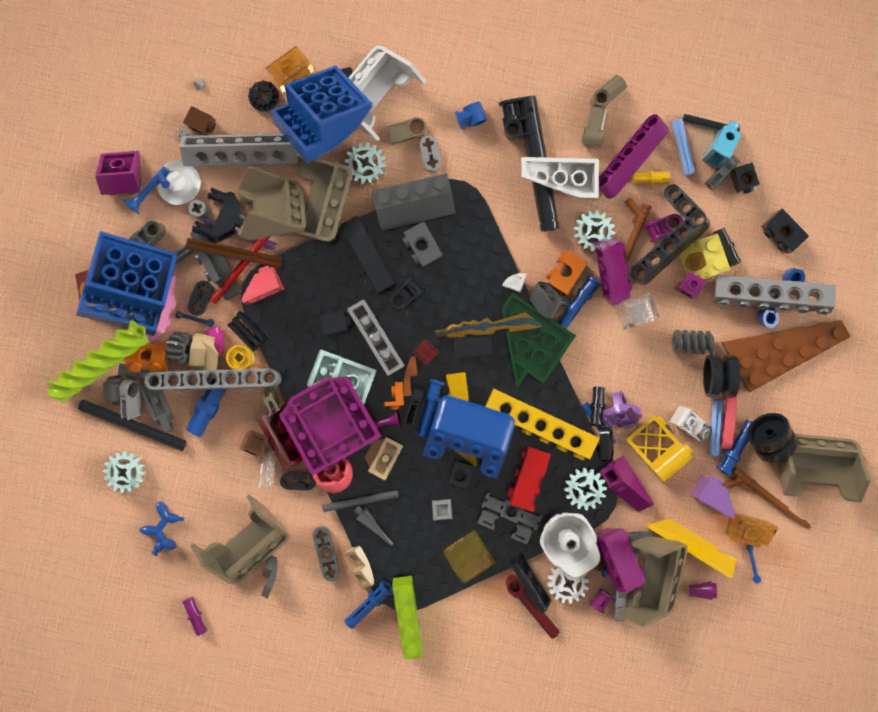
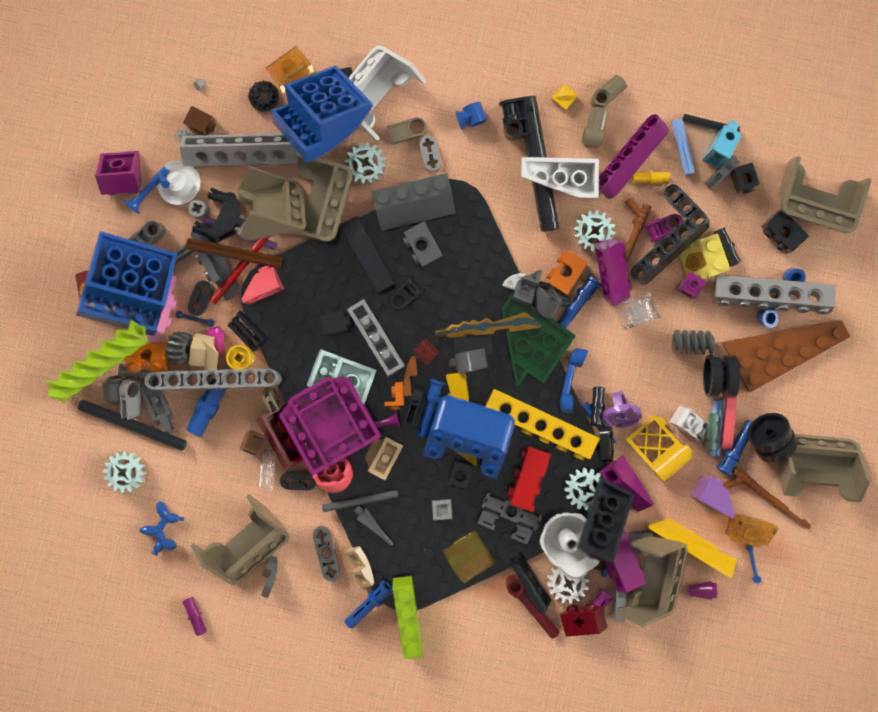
none -> dark grey beam [448,348,488,374]
none -> dark grey slope [511,269,542,307]
none -> yellow tile [551,83,578,111]
none -> blue piece [560,348,589,415]
none -> dark red brick [560,603,608,637]
none -> black slope [577,478,635,564]
none -> sand green axle [705,413,720,451]
none -> dark tan windscreen [779,156,872,233]

